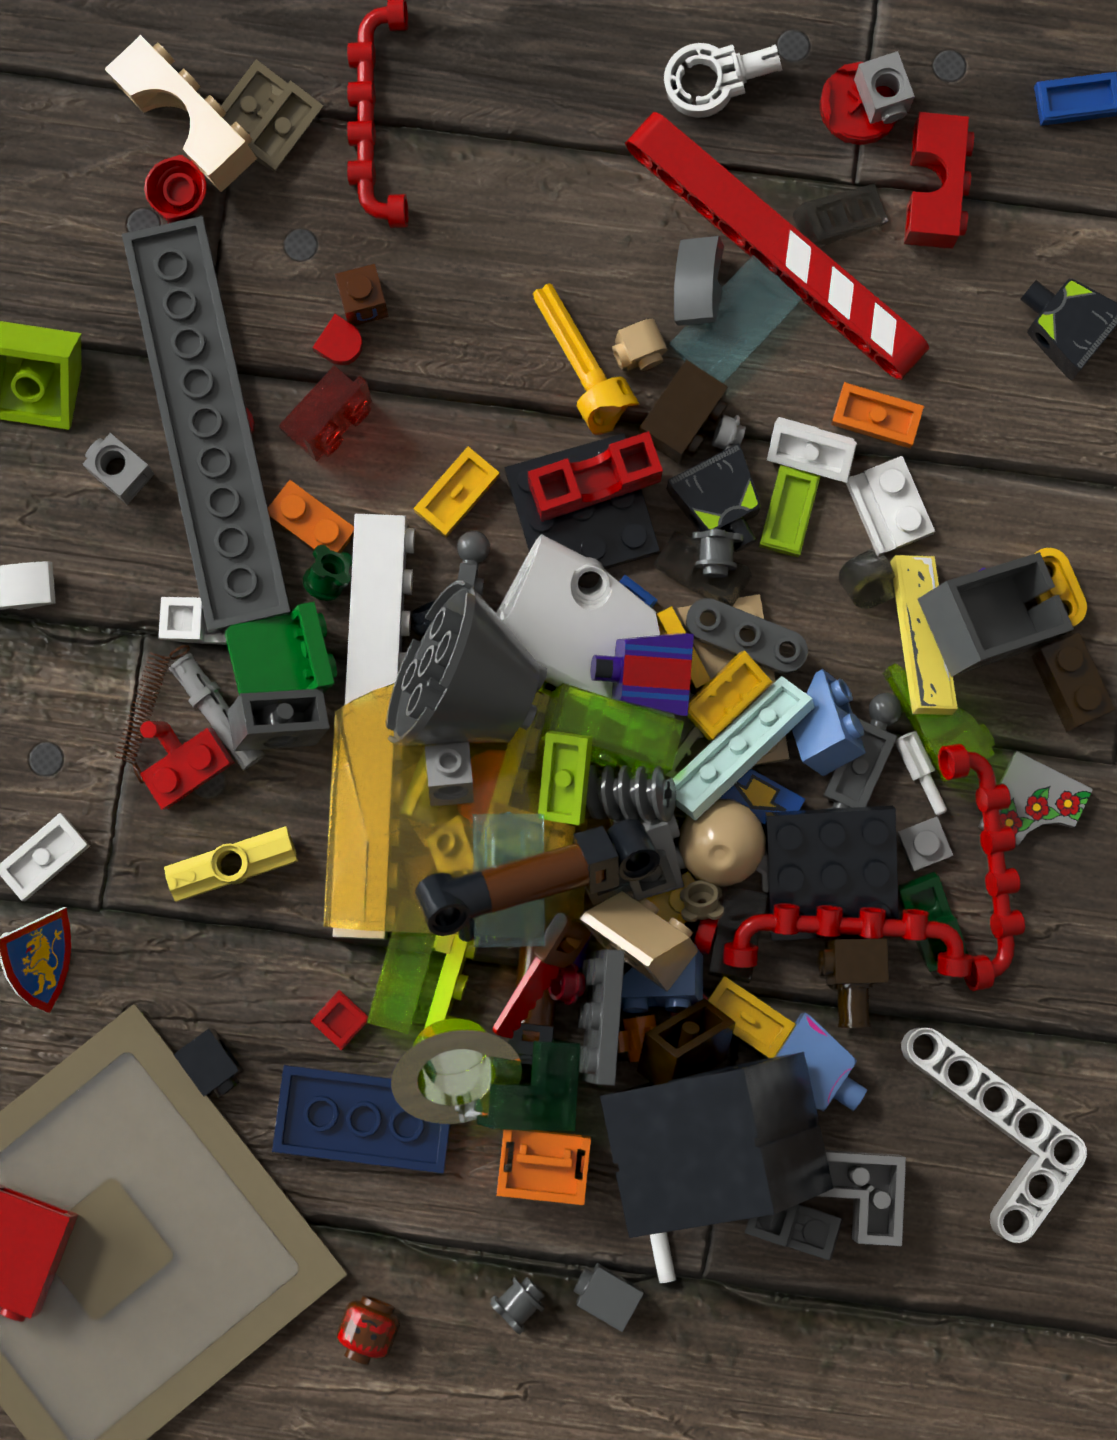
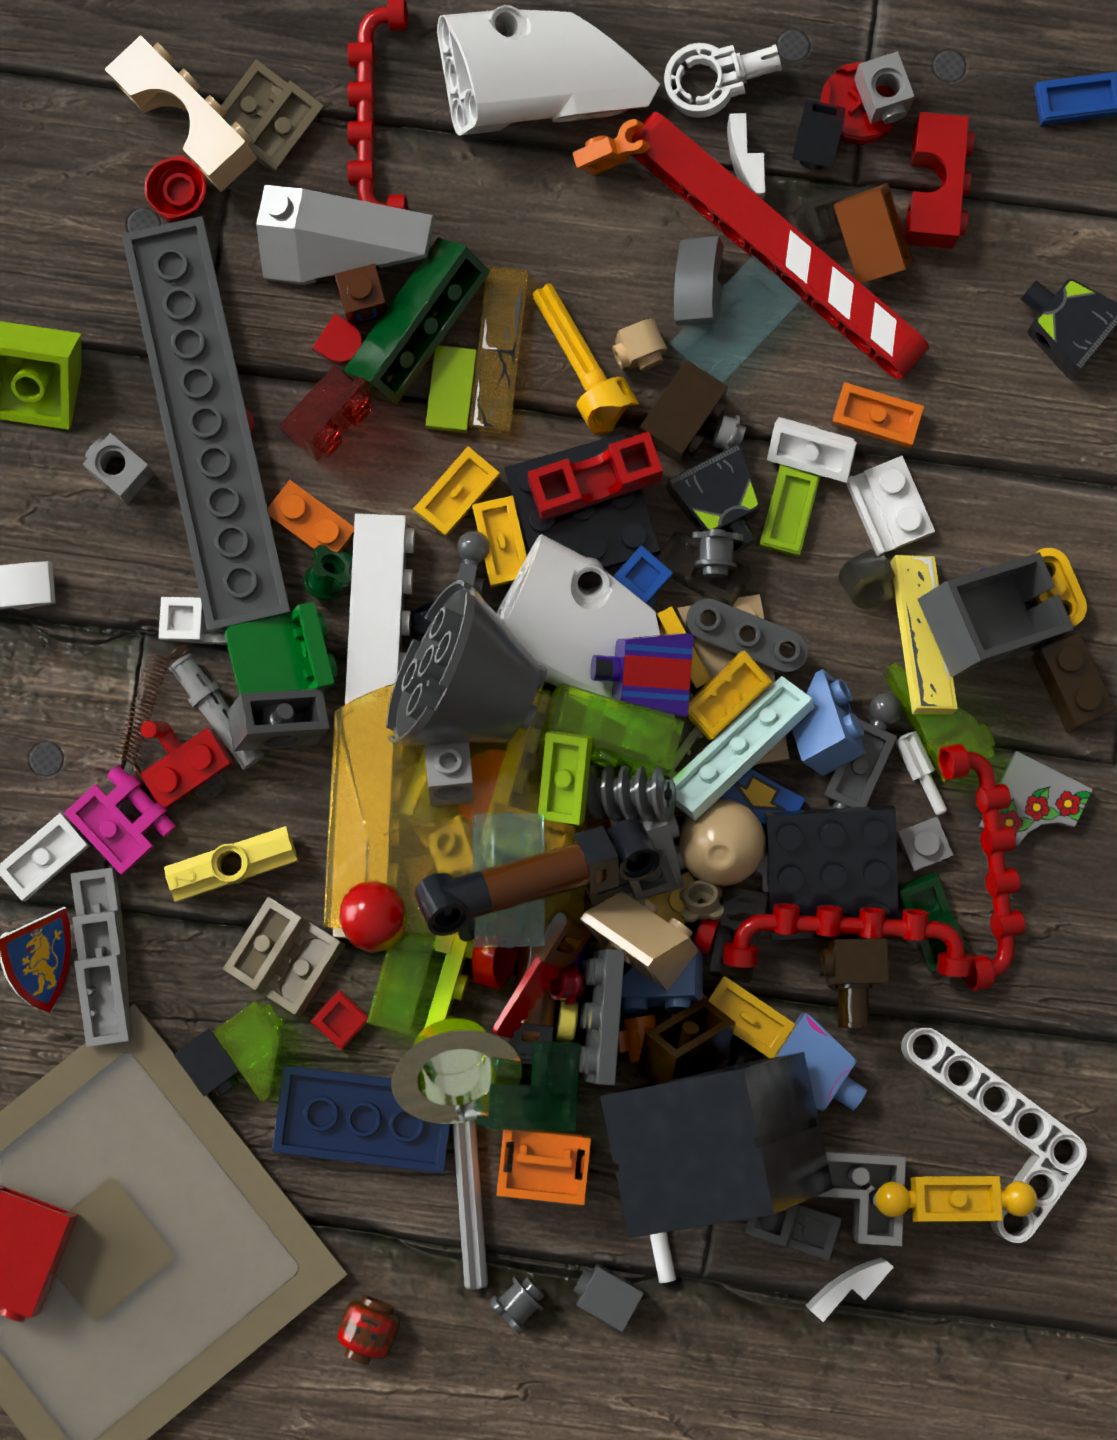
none -> dark pink plate [64,765,176,876]
none -> light grey slope [70,867,131,1047]
none -> clear neon green slope [213,1001,284,1103]
none -> dark tan slope [223,897,346,1018]
none -> light grey wedge [256,185,435,285]
none -> red hair [339,880,406,953]
none -> dark green brick [343,237,491,405]
none -> lime tile [425,345,477,433]
none -> white panel [437,5,660,135]
none -> light grey axle [452,1116,488,1290]
none -> clear yellow tile [469,266,529,434]
none -> yellow plate [472,496,527,588]
none -> red hat [472,914,520,989]
none -> light yellow tile [554,1000,578,1042]
none -> orange plate [572,119,650,176]
none -> blue tile [613,545,673,604]
none -> white slope [727,113,765,200]
none -> black brick [792,99,846,169]
none -> white slope [806,1257,893,1322]
none -> dark orange brick [833,183,913,283]
none -> yellow plate [875,1176,1037,1222]

